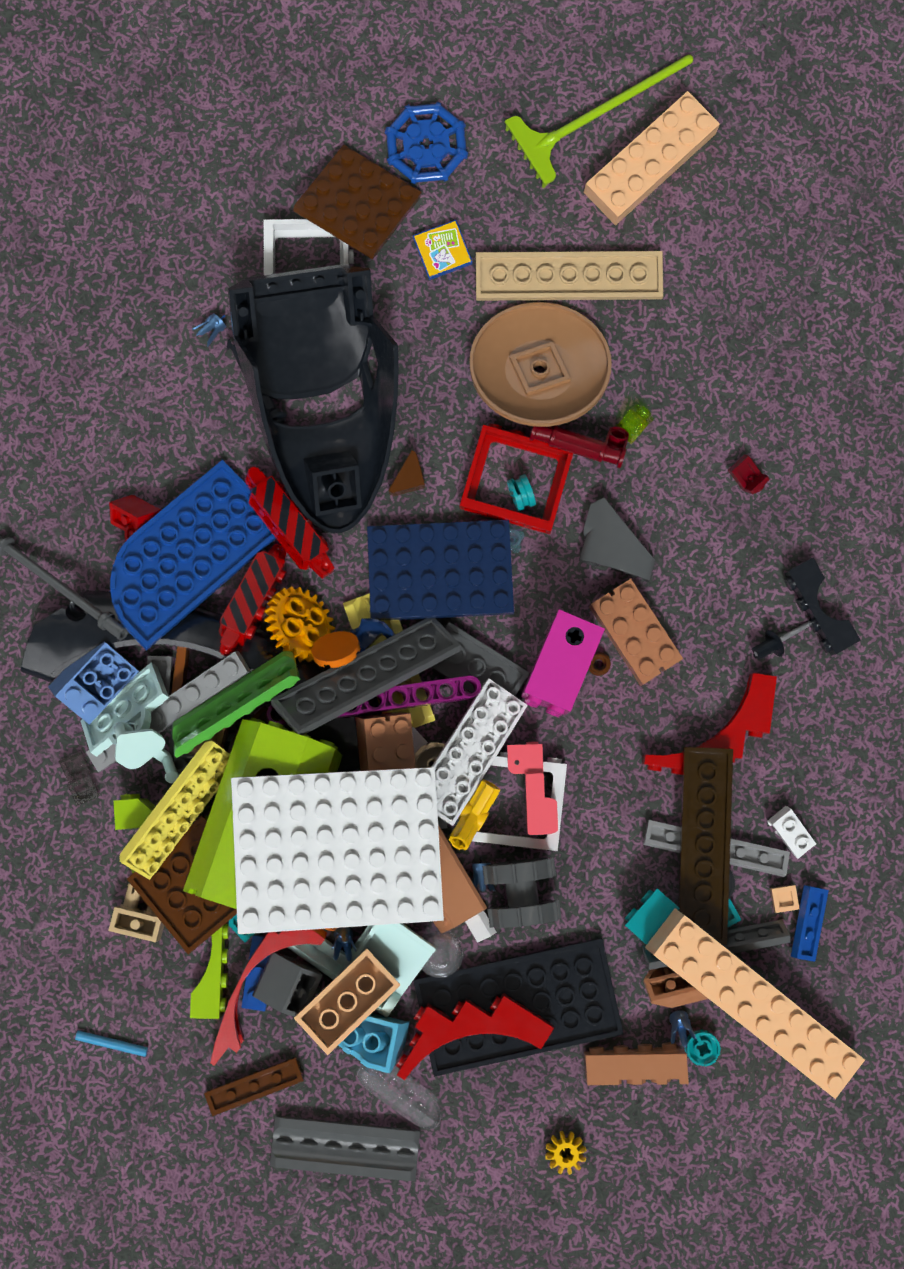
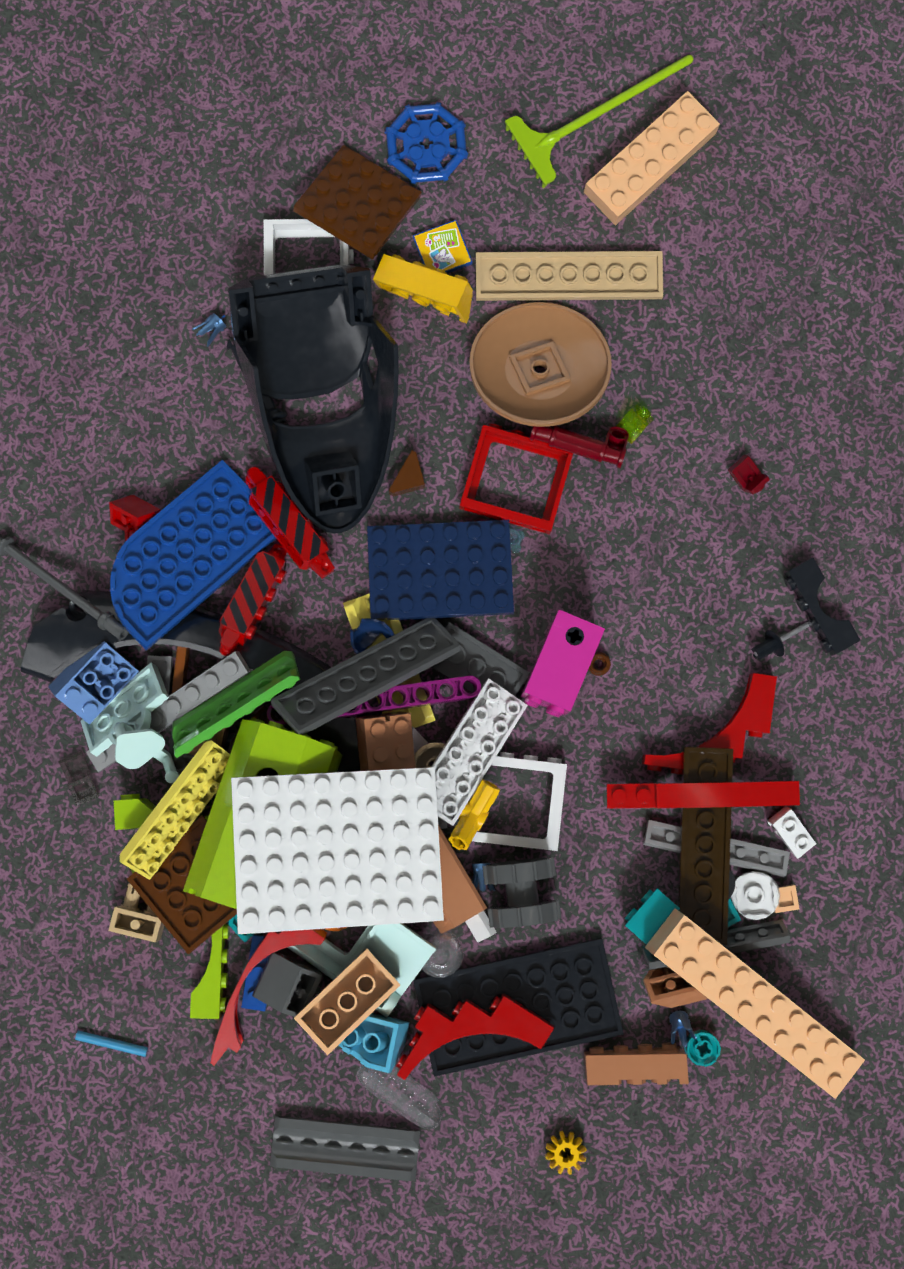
reddish brown plate [204,1057,304,1116] -> none
light orange gear [264,586,335,662] -> none
orange tile [311,631,361,668] -> none
flat silver piece [332,927,357,962] -> none
teal wheel [507,474,536,512] -> none
coral piece [507,742,558,835] -> none
dark grey panel [579,498,655,582] -> none
nougat piece [589,579,683,686] -> none
blue plate [791,885,829,962] -> none
none -> yellow wedge [373,254,473,324]
none -> red slope [606,781,800,809]
none -> white tile [731,871,780,920]

